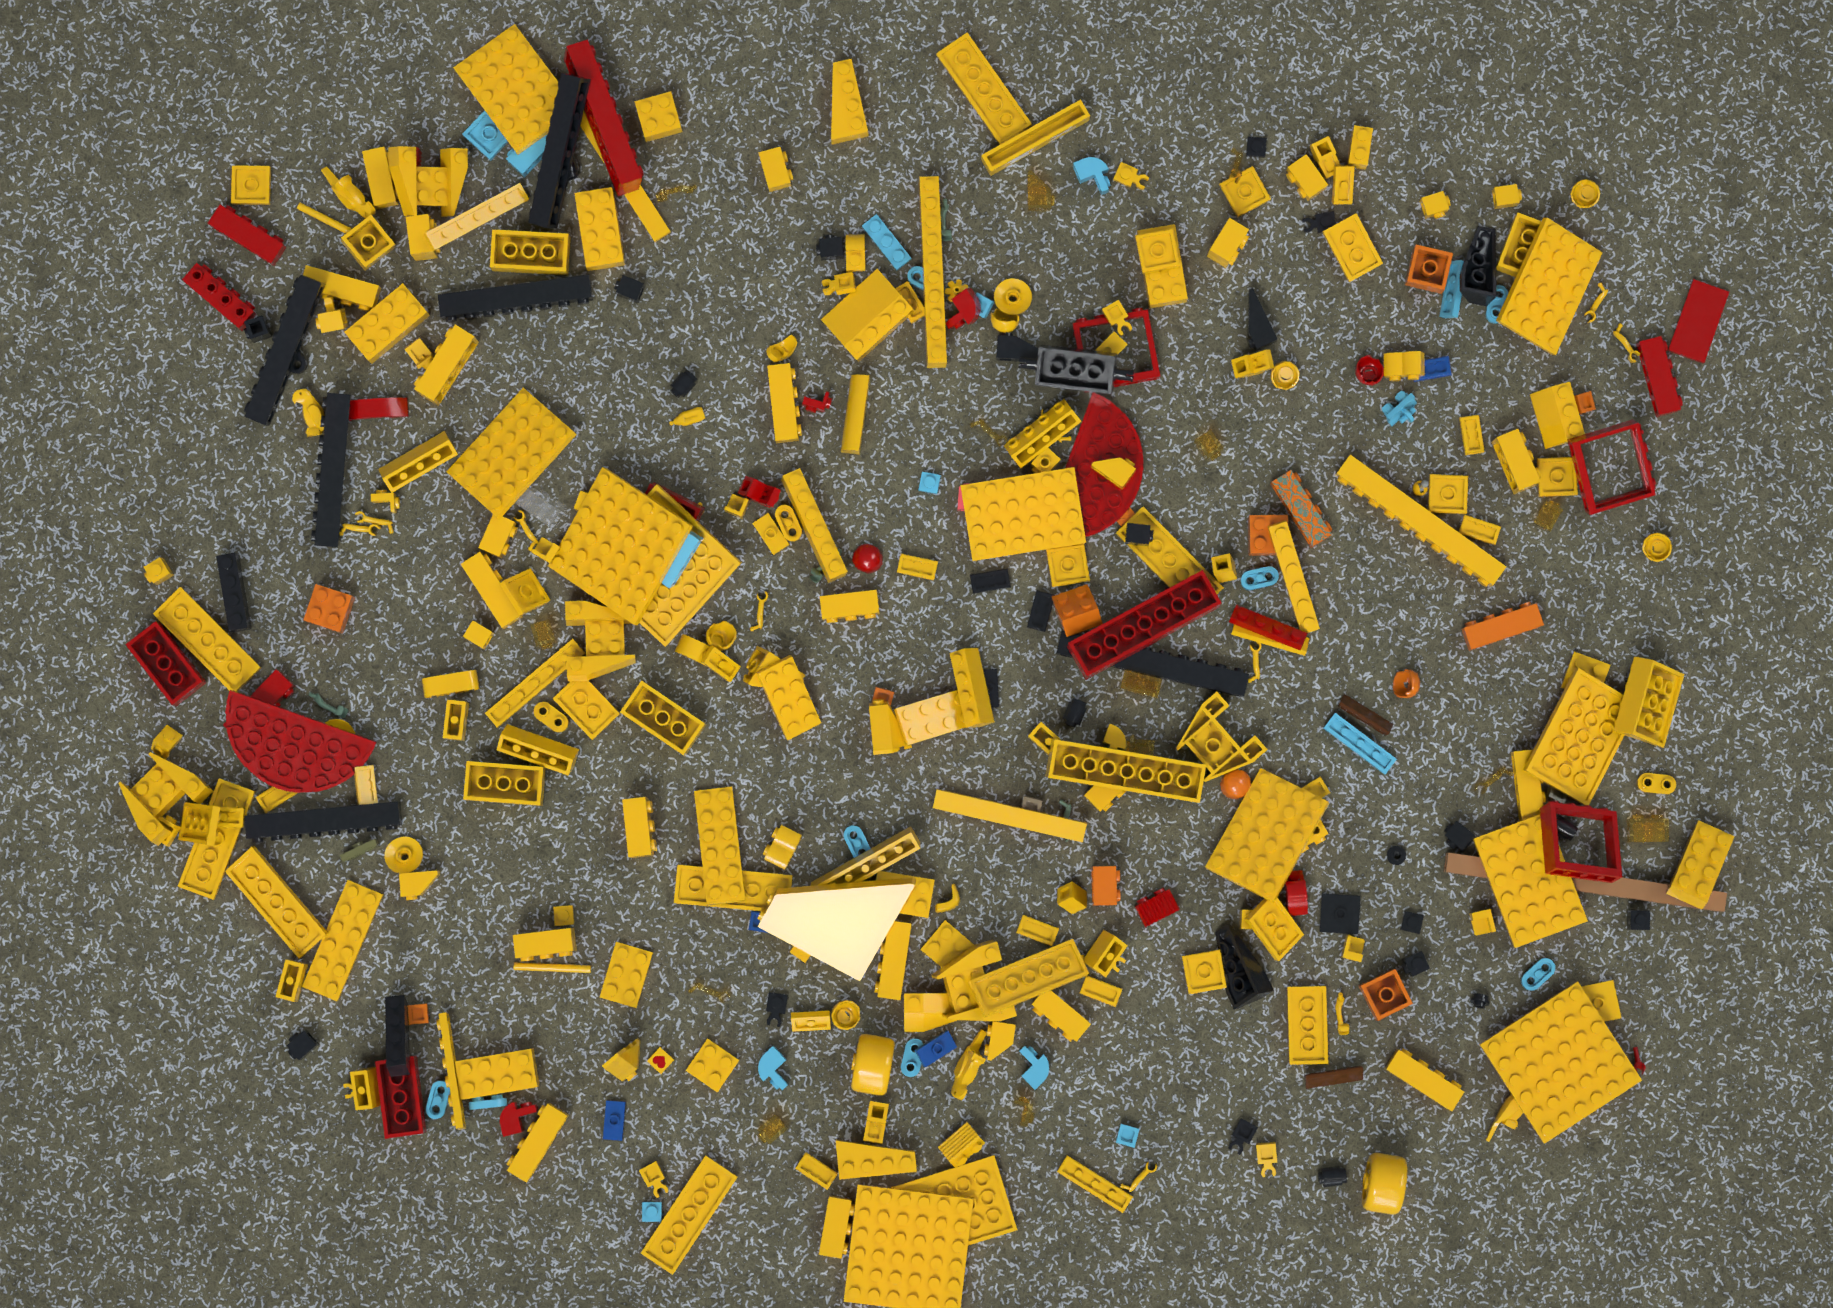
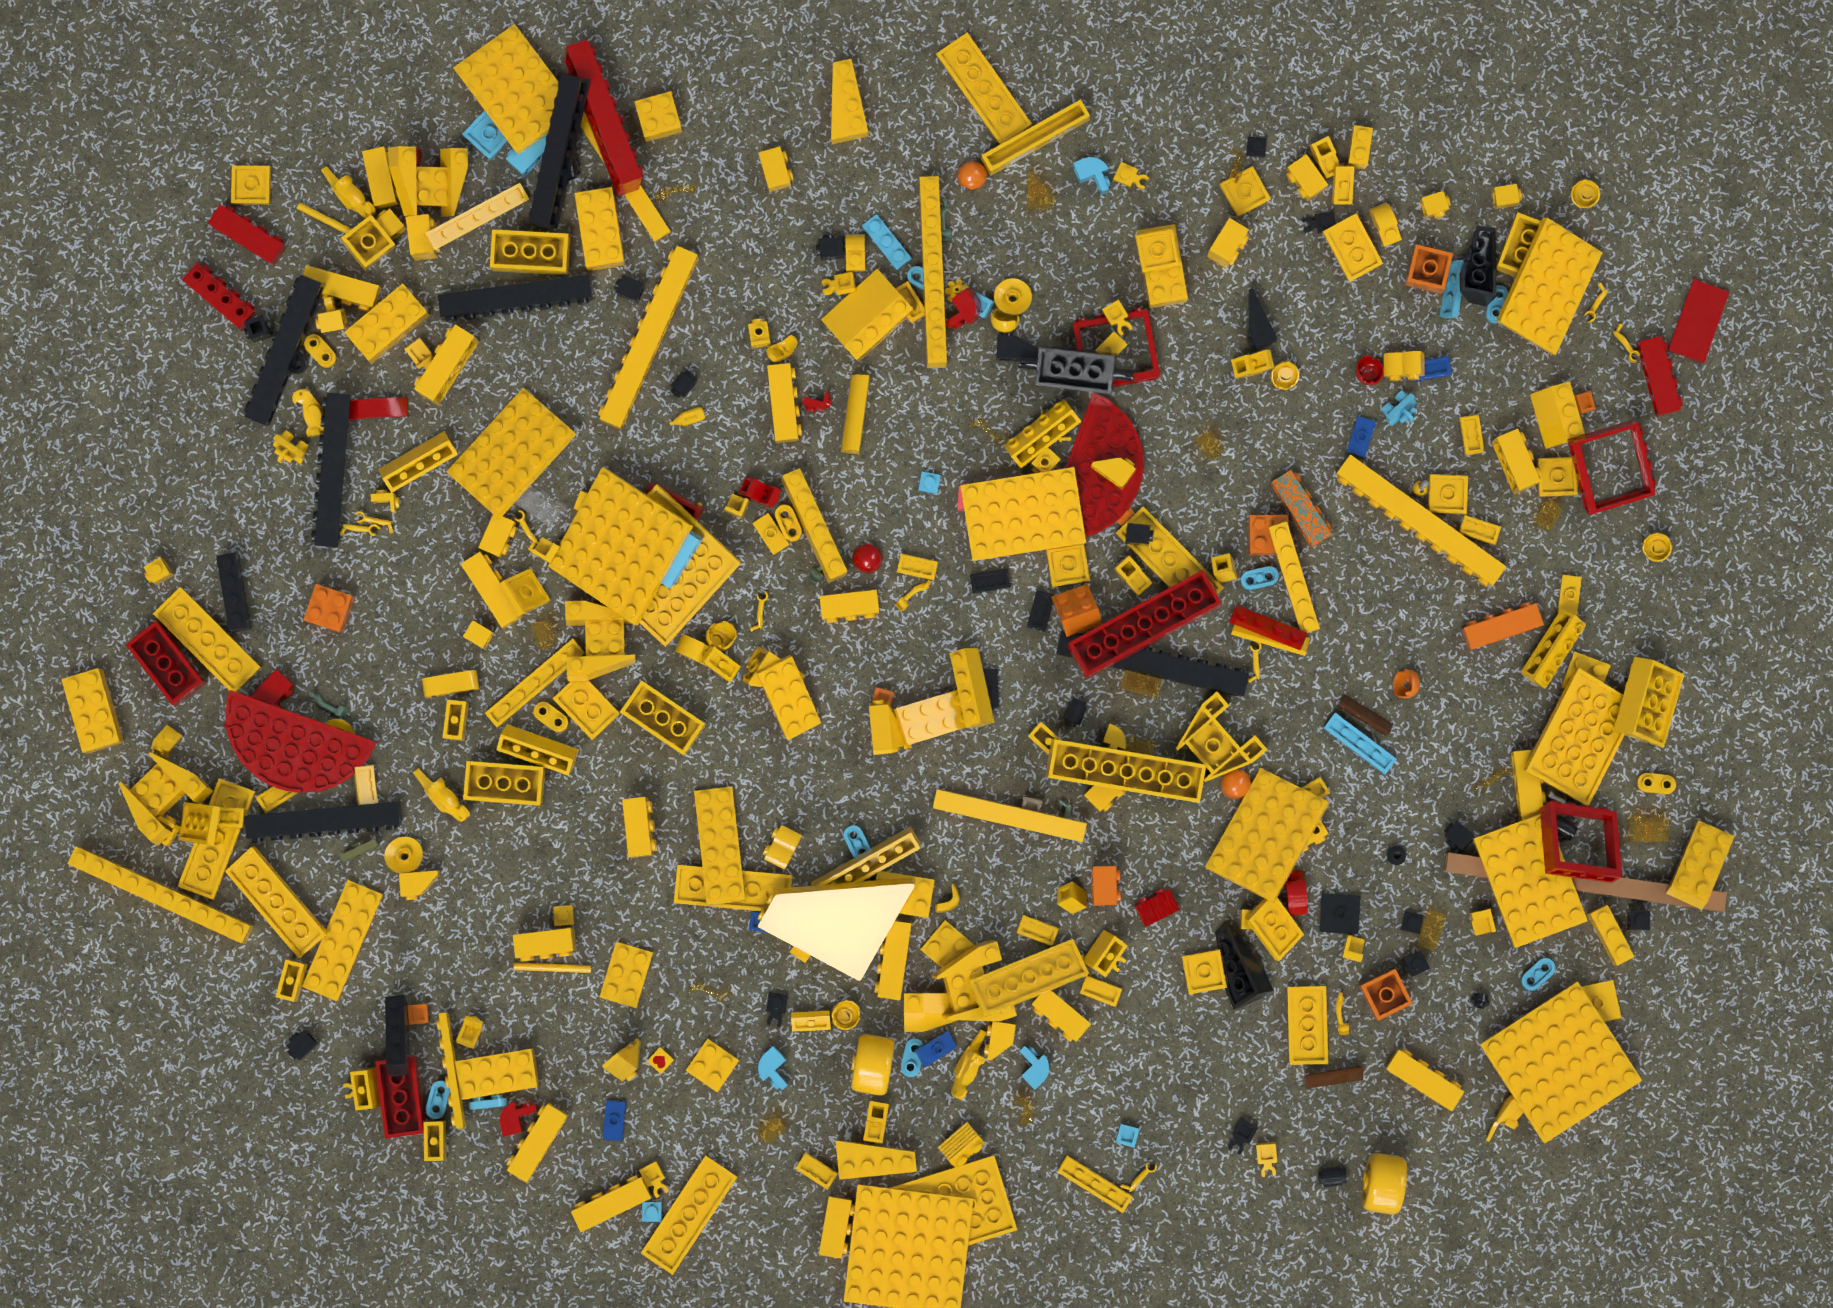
red hand [1633,1047,1646,1075] -> none
none -> yellow brick [61,668,124,754]
none -> yellow brick [67,846,254,944]
none -> yellow hips [273,430,308,464]
none -> yellow plate [304,334,337,368]
none -> yellow brick [376,209,406,241]
none -> yellow animal [413,768,470,822]
none -> yellow brick [424,1120,447,1161]
none -> yellow bracket [456,1016,483,1049]
none -> yellow brick [571,1175,652,1232]
none -> yellow brick [598,246,699,430]
none -> yellow brick [748,318,771,349]
none -> yellow piece [895,580,931,612]
none -> orange hair [956,161,987,190]
none -> yellow brick [1114,555,1152,596]
none -> blue plate [1346,416,1376,459]
none -> yellow brick [1369,203,1402,247]
none -> clear yellow plate [1416,909,1447,952]
none -> yellow brick [1520,608,1586,689]
none -> yellow plate [1557,575,1582,615]
none -> yellow brick [1587,905,1634,966]

